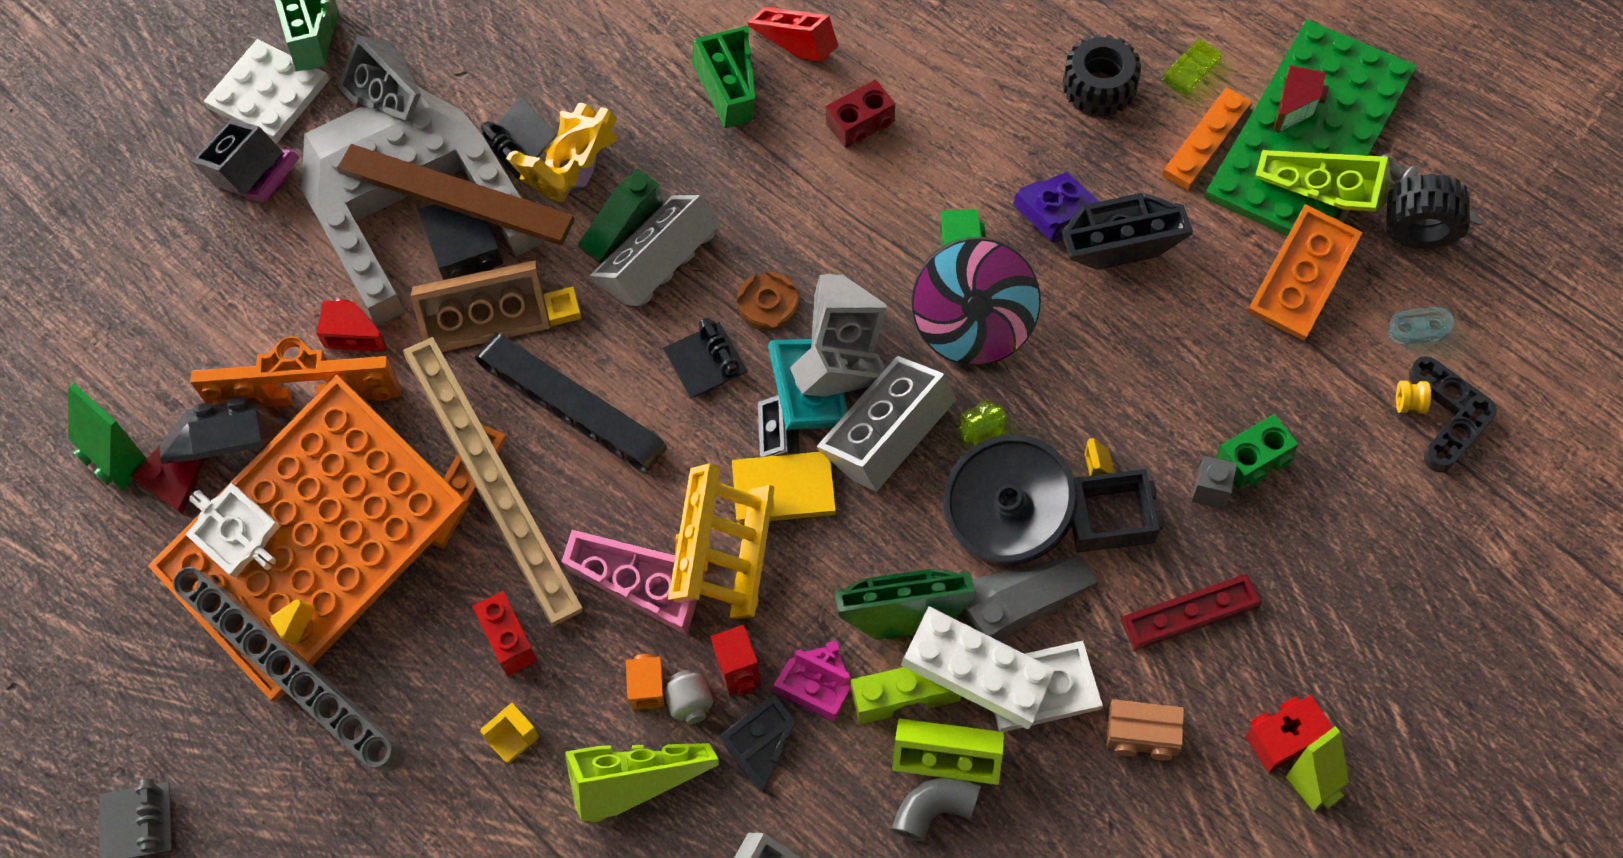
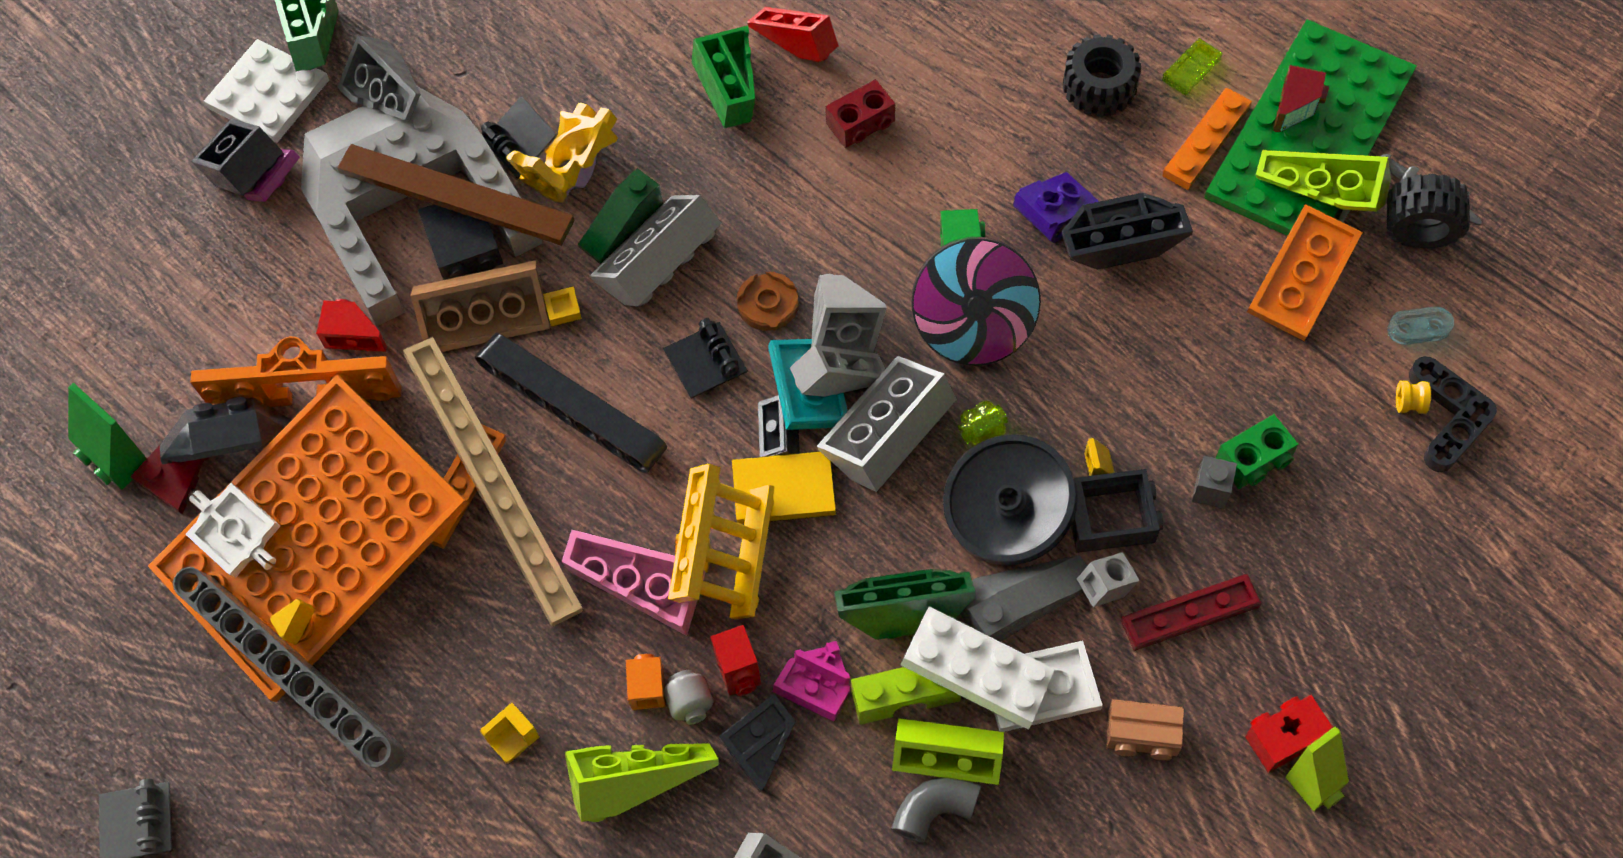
red brick [472,591,538,676] -> none
none -> light grey brick [1077,552,1140,607]

